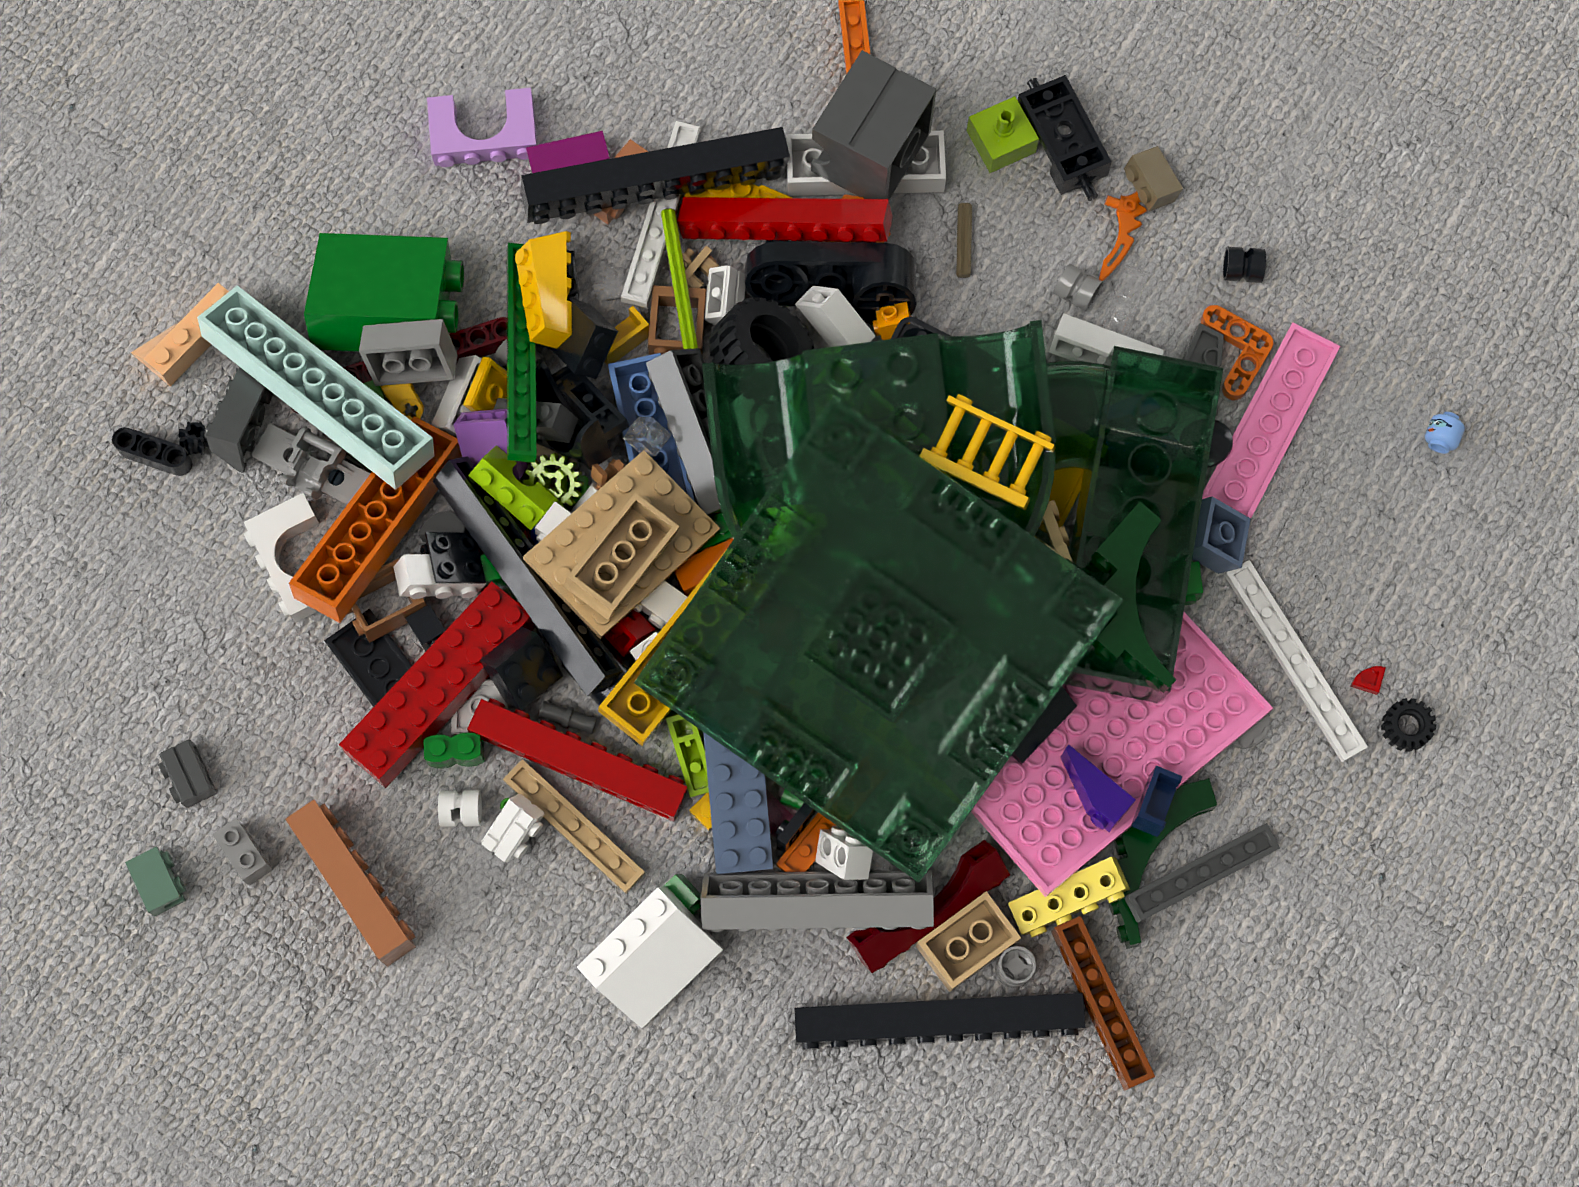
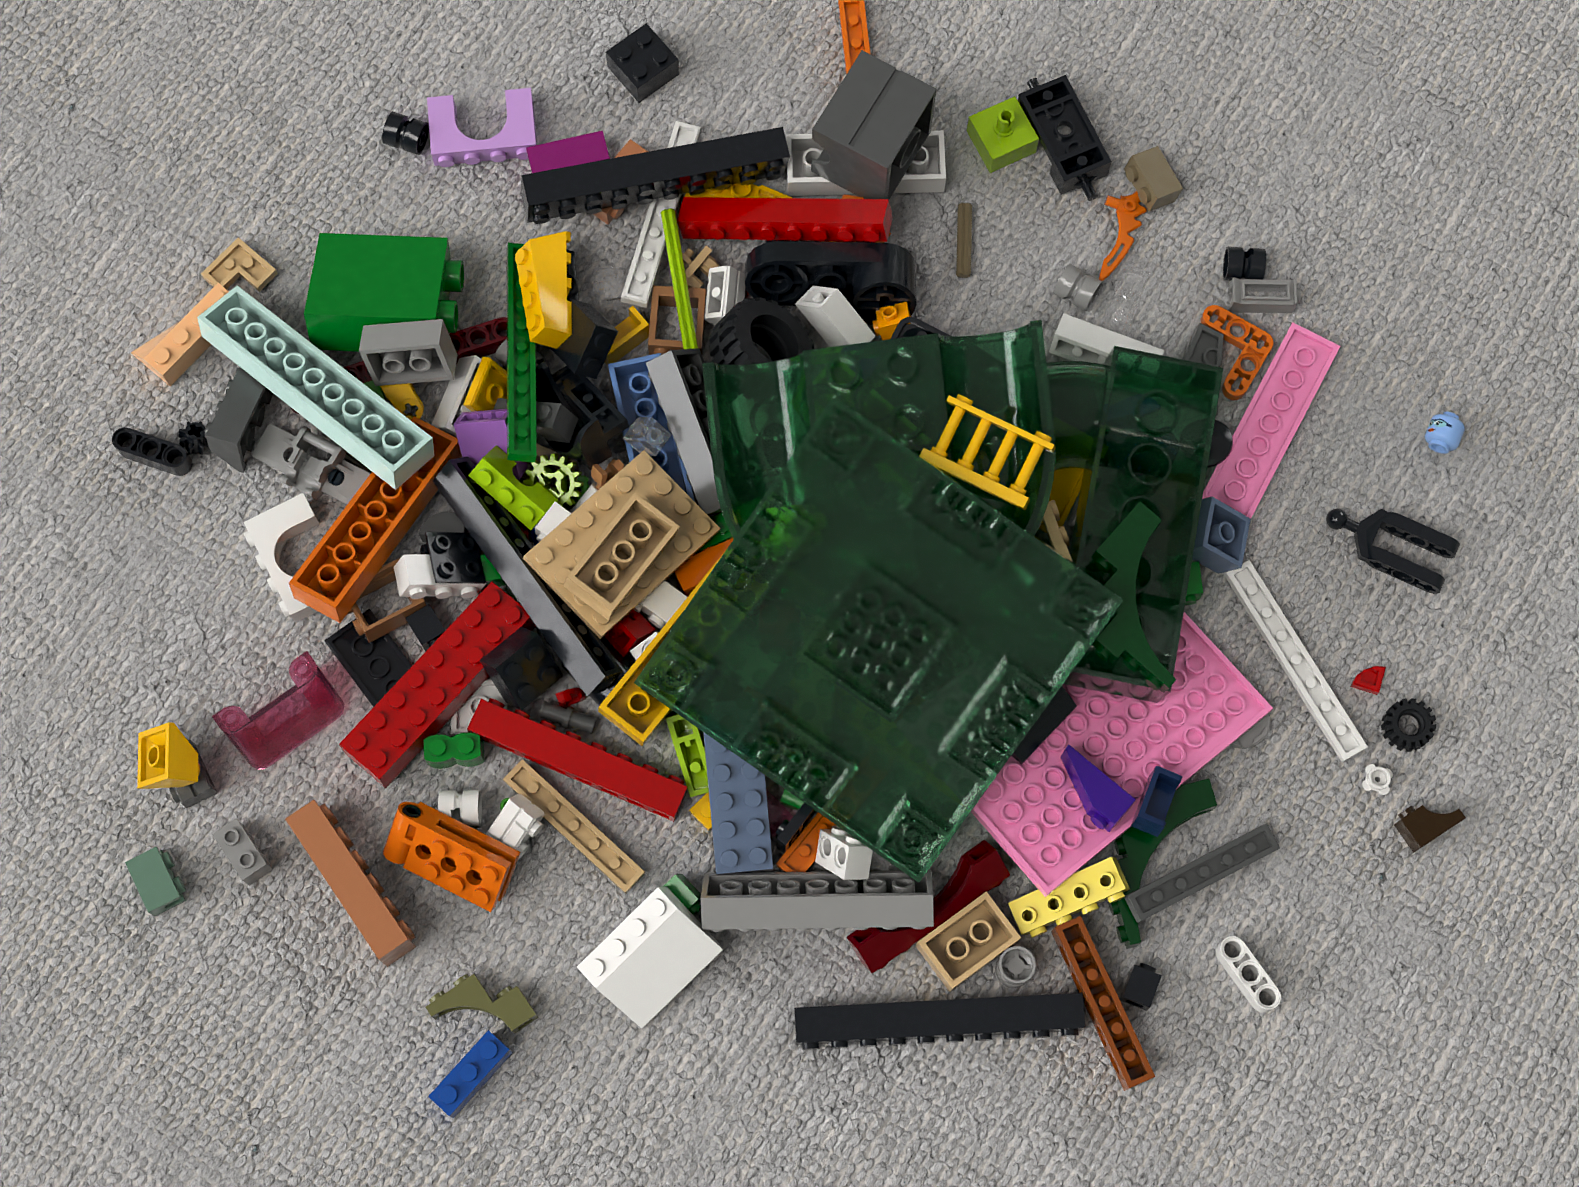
none -> yellow slope [137,722,200,789]
none -> tan plate [201,237,278,292]
none -> clear pink windscreen [212,651,344,770]
none -> black wheel [382,111,429,155]
none -> orange hinge [383,802,521,912]
none -> olive arch [425,974,539,1034]
none -> blue brick [428,1030,513,1119]
none -> red tile [555,687,587,708]
none -> black brick [605,23,679,103]
none -> black brick [1120,963,1162,1011]
none -> white beam [1215,936,1281,1013]
none -> light grey window [1228,277,1301,313]
none -> black piece [1326,508,1460,594]
none -> white plate [1362,764,1393,795]
none -> dark brown arch [1394,805,1466,853]

